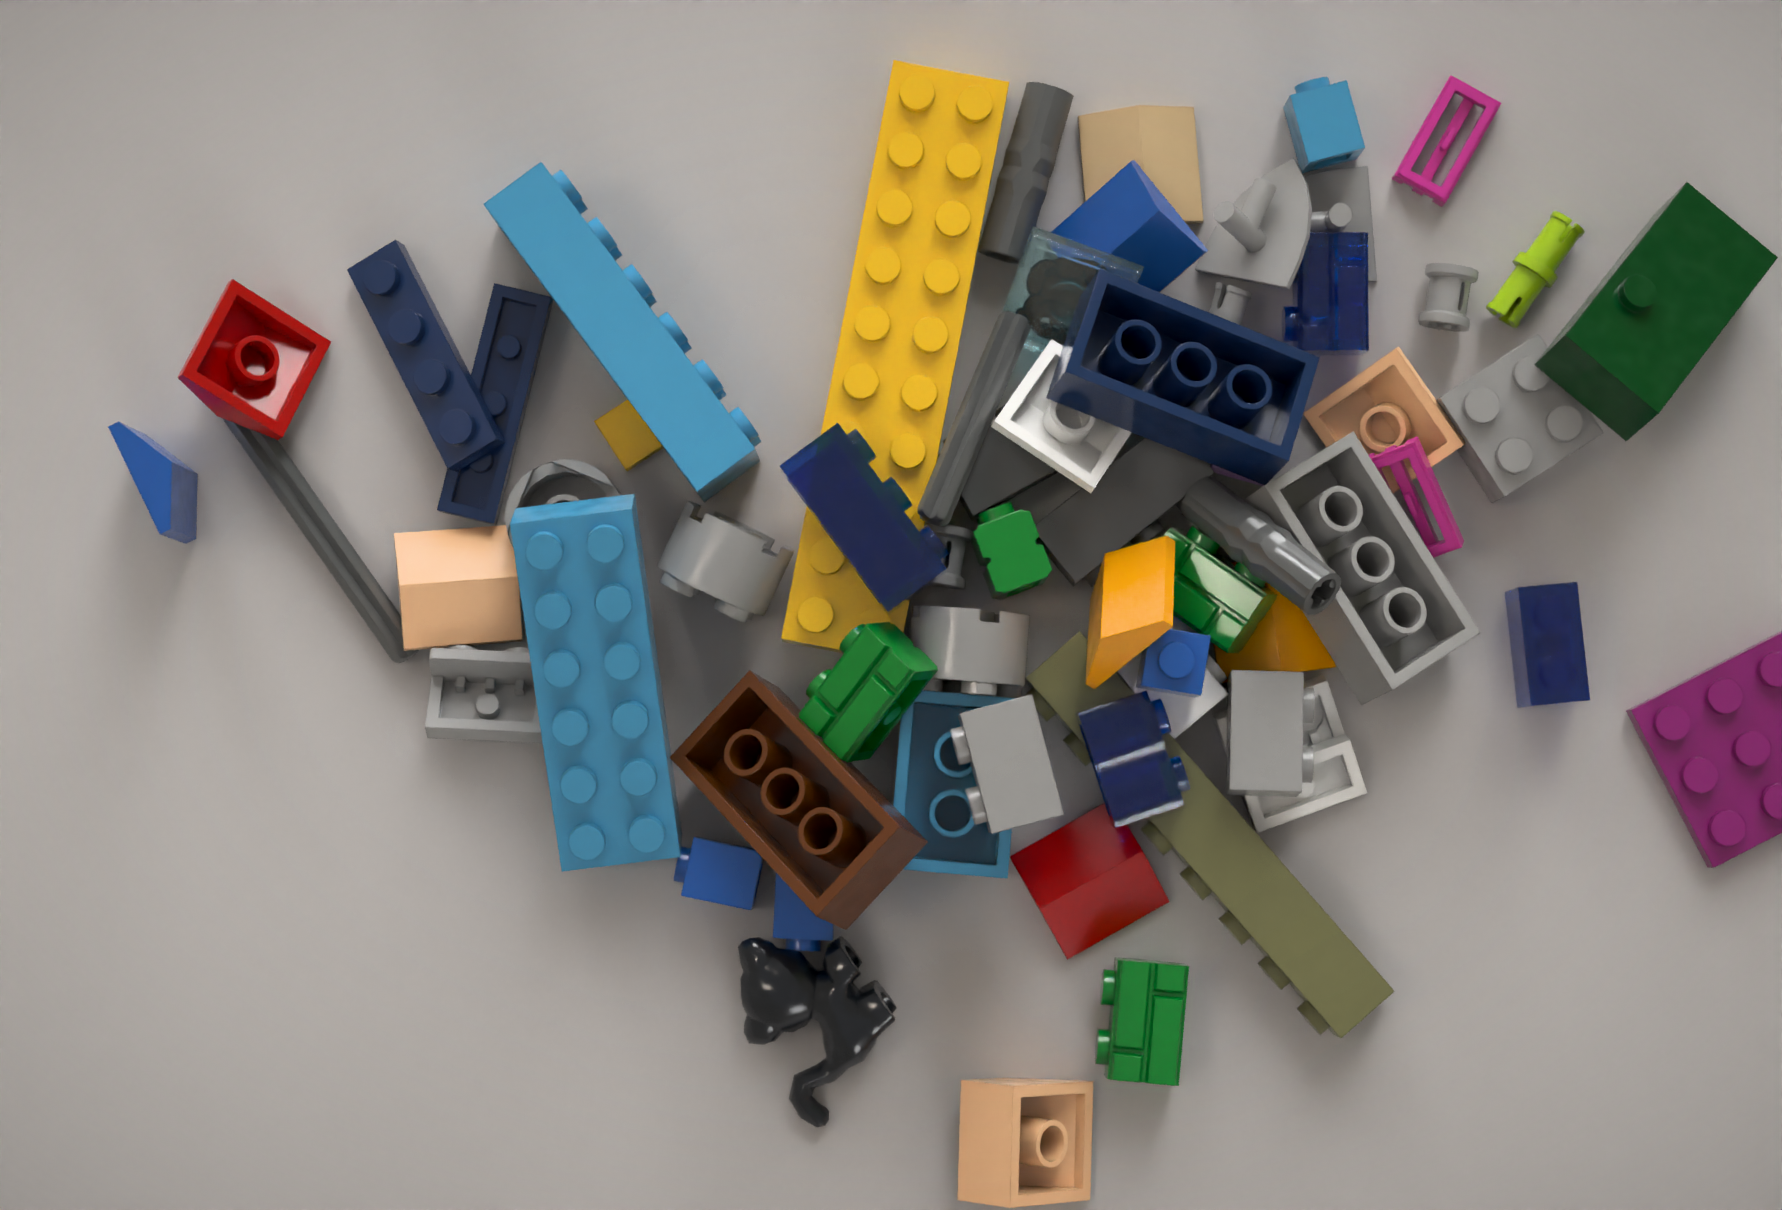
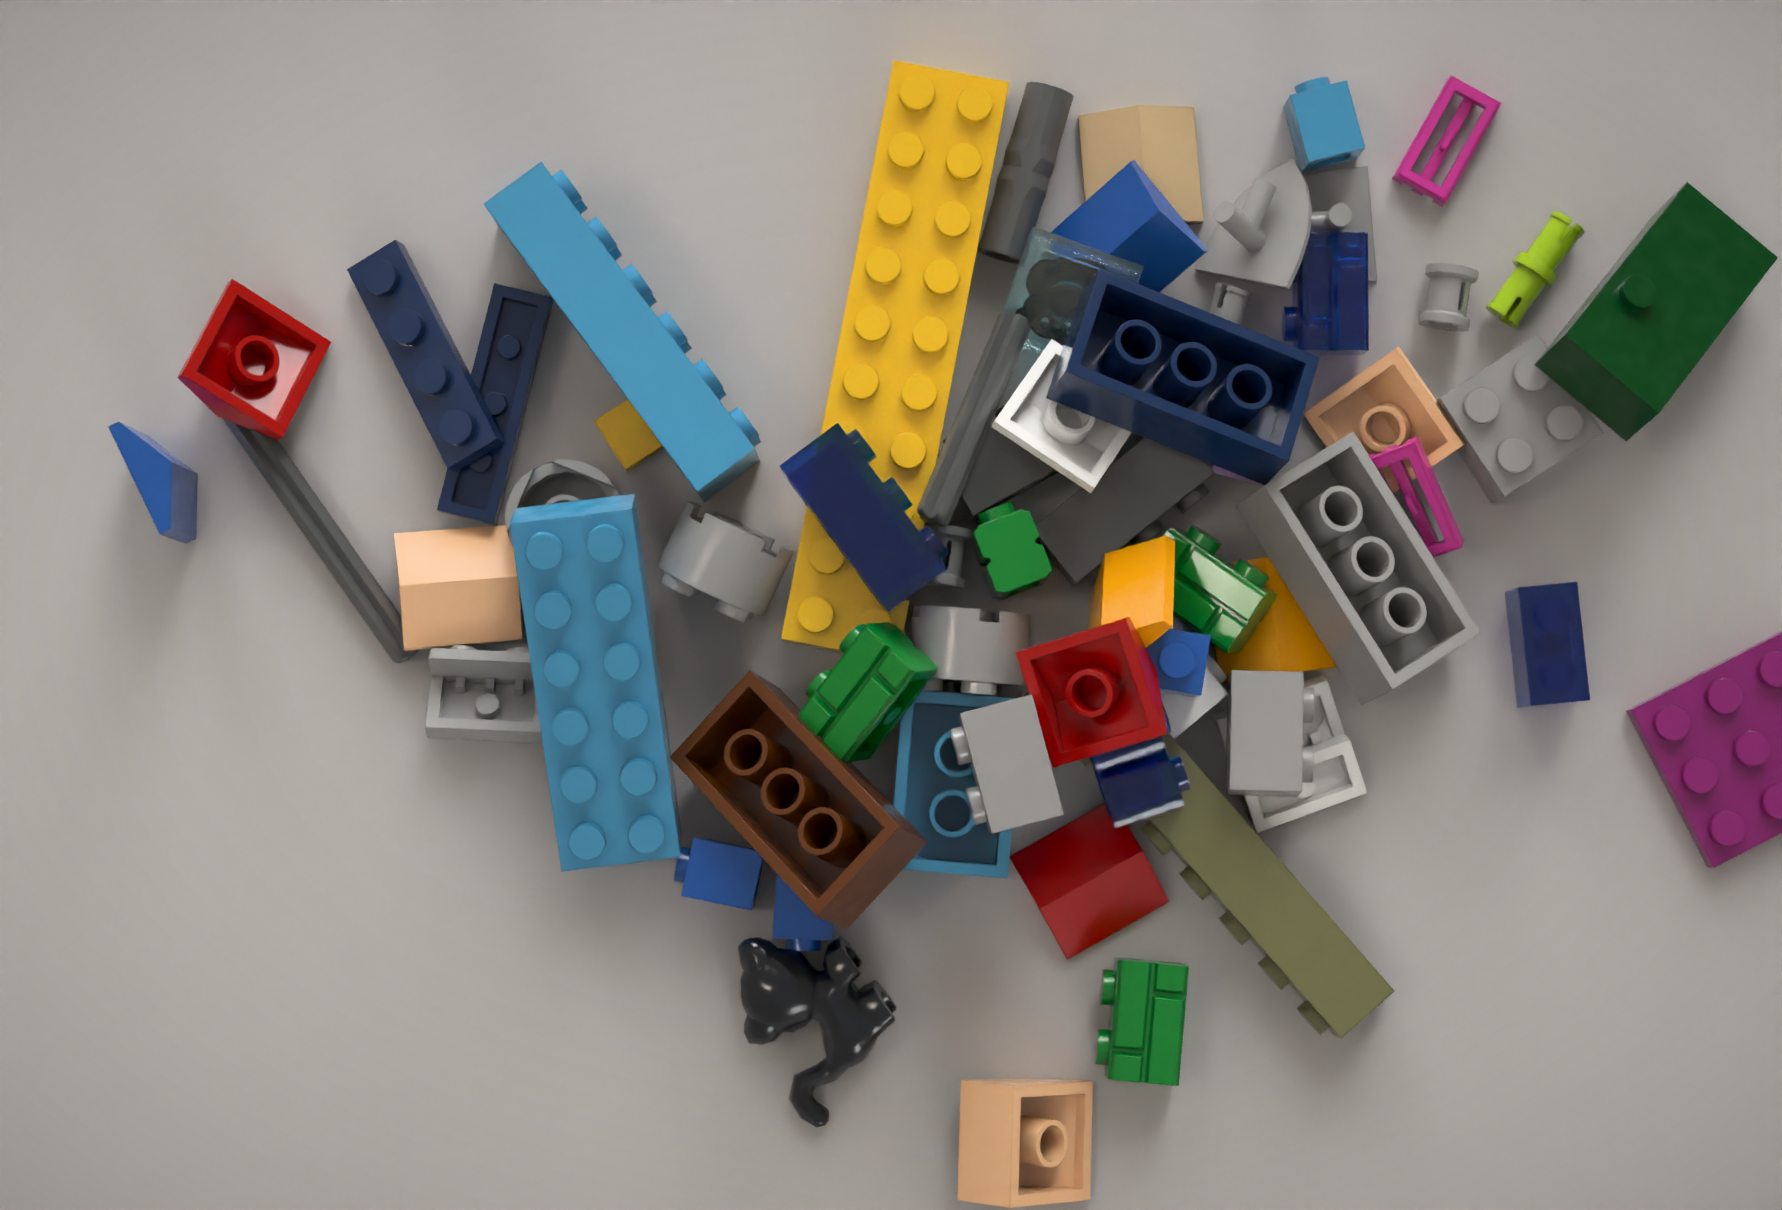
dark grey axle [1181,476,1341,615] -> none
none -> red slope [1015,617,1167,768]

